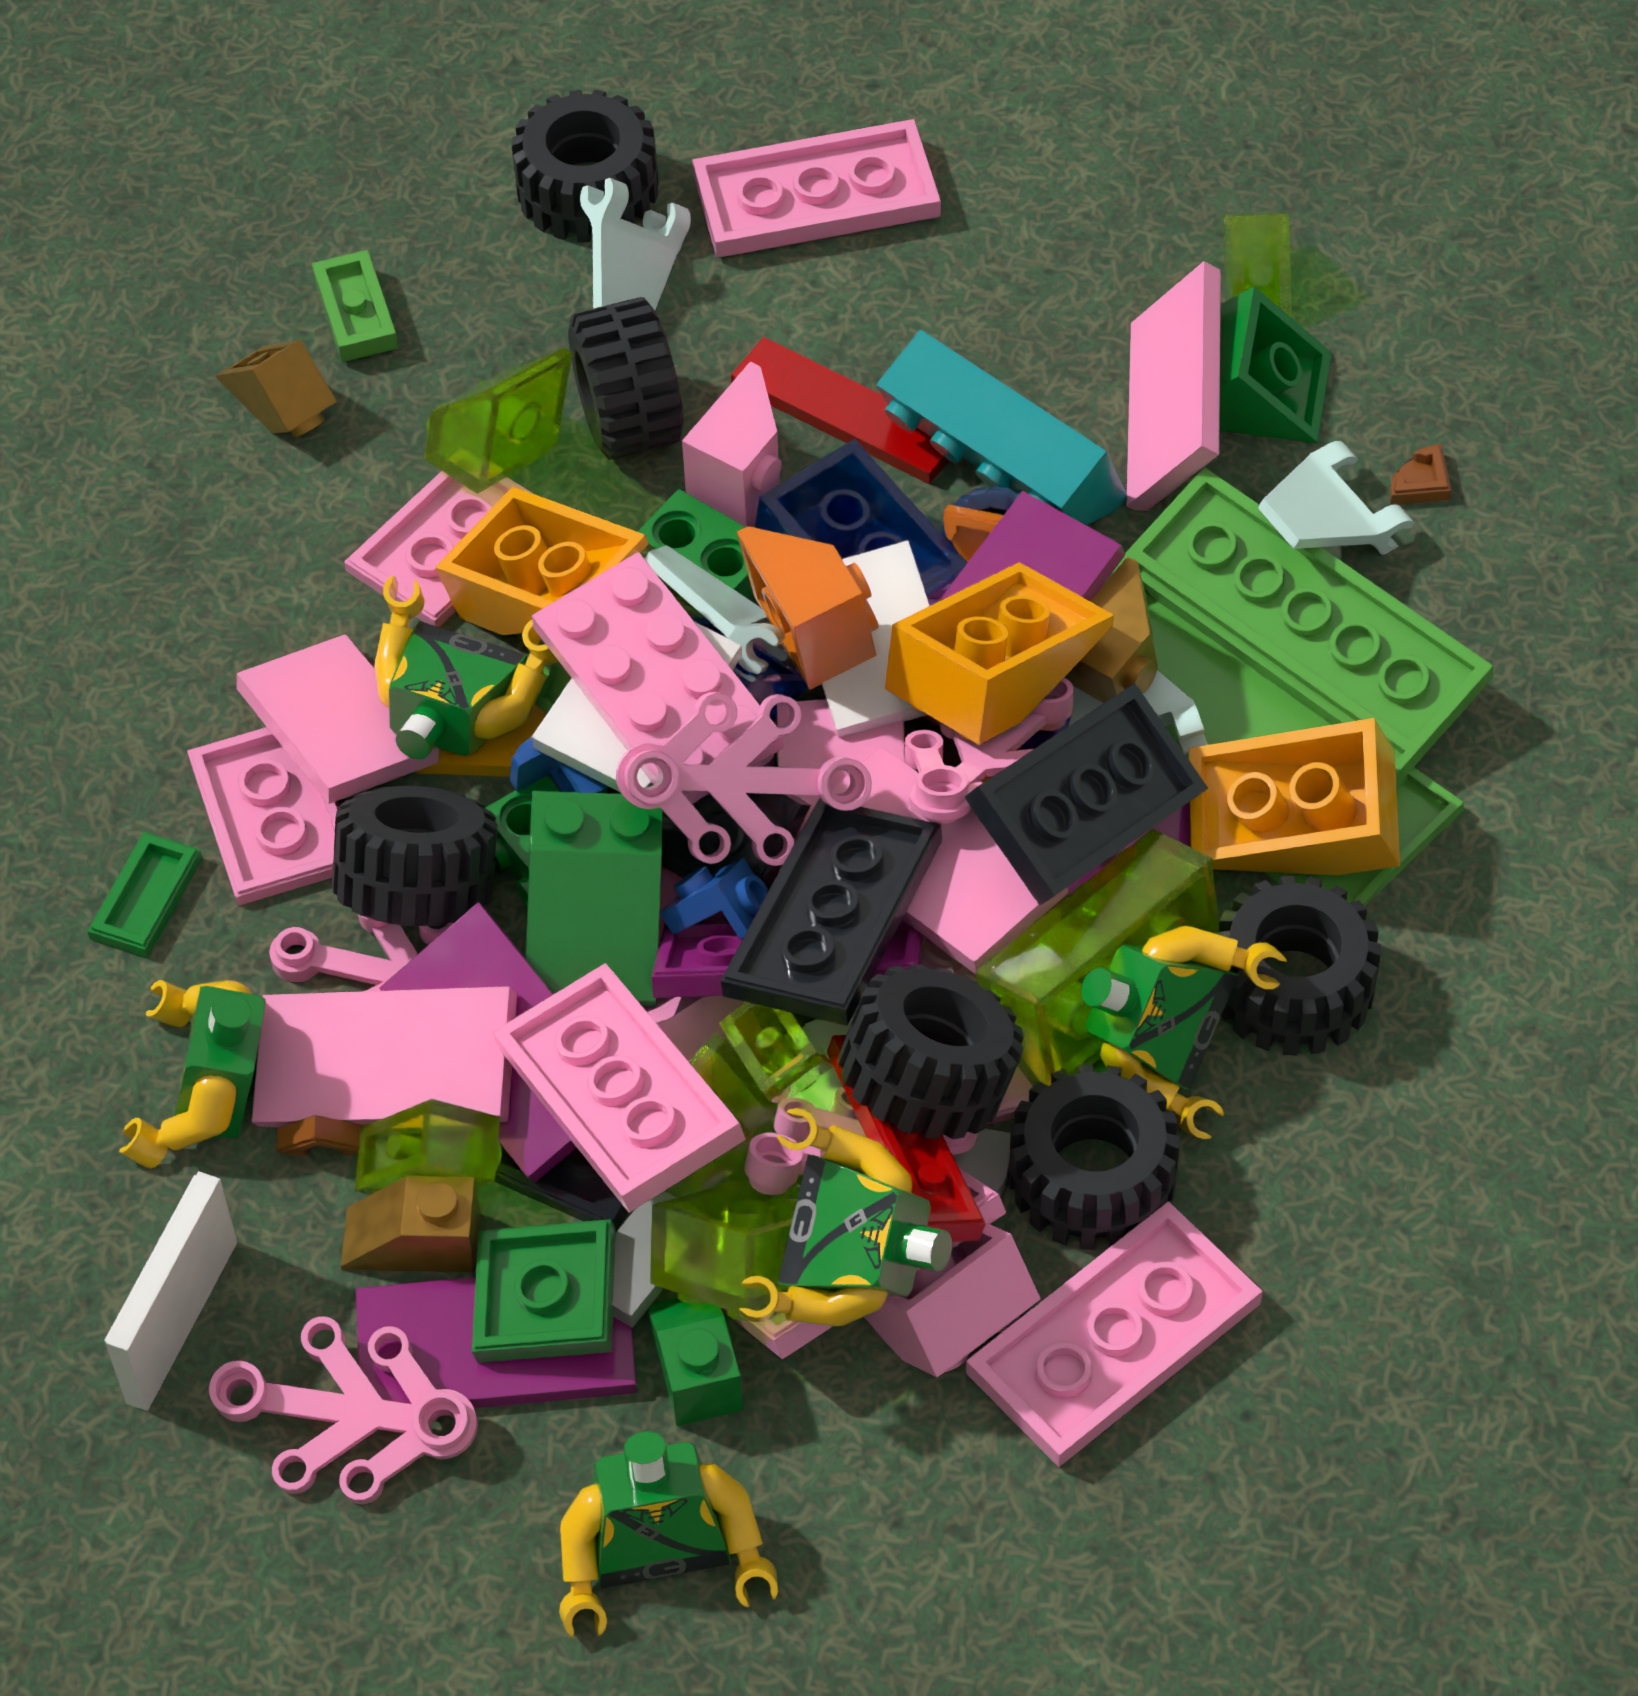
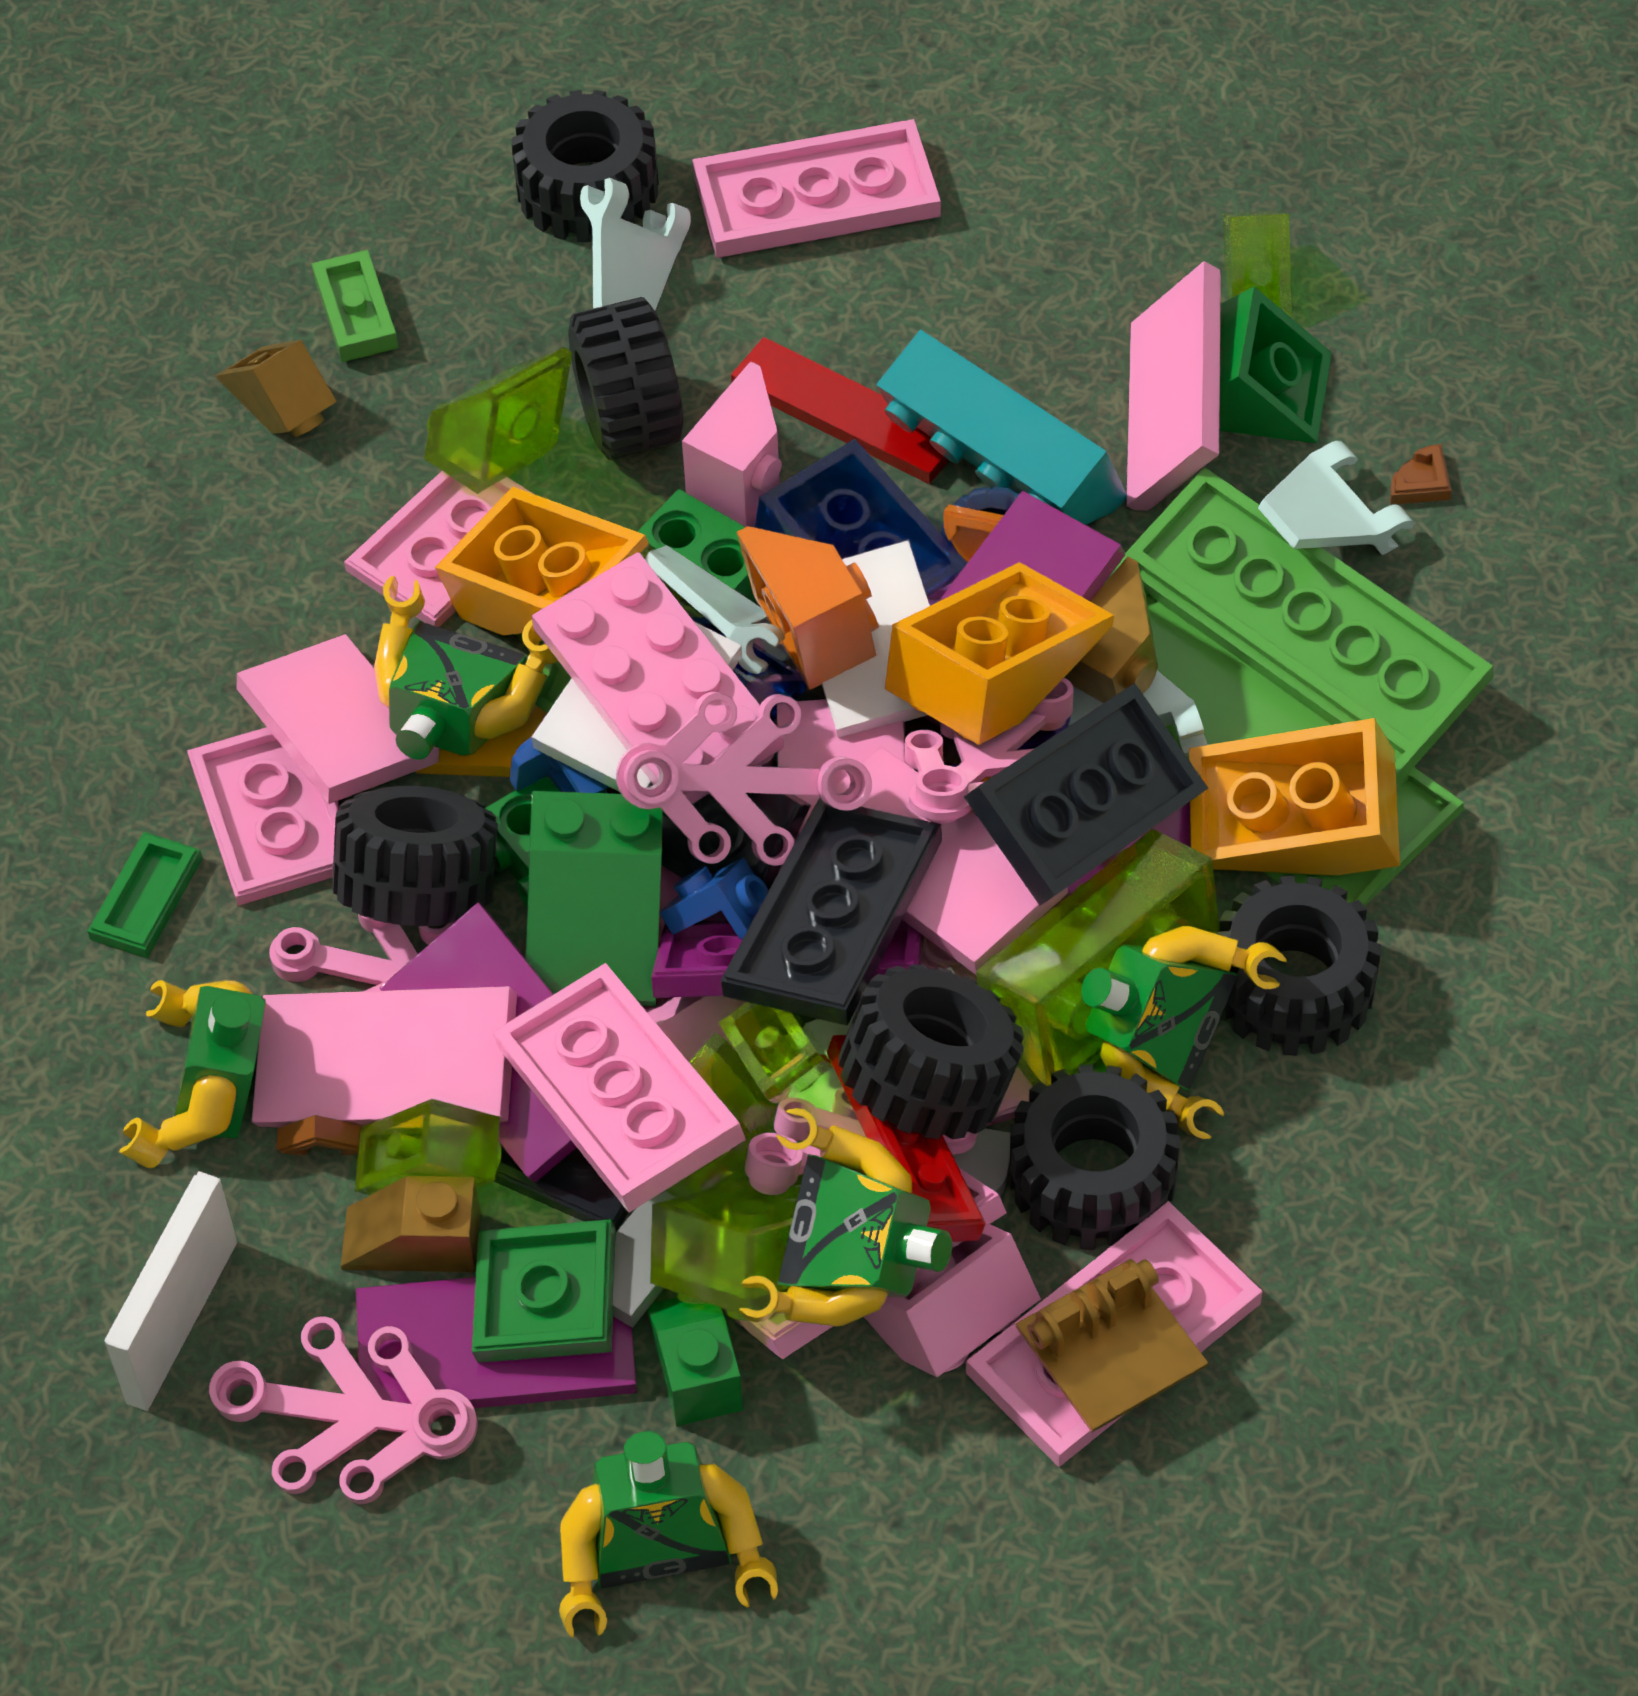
none -> pearl gold hinge [1016,1259,1208,1433]

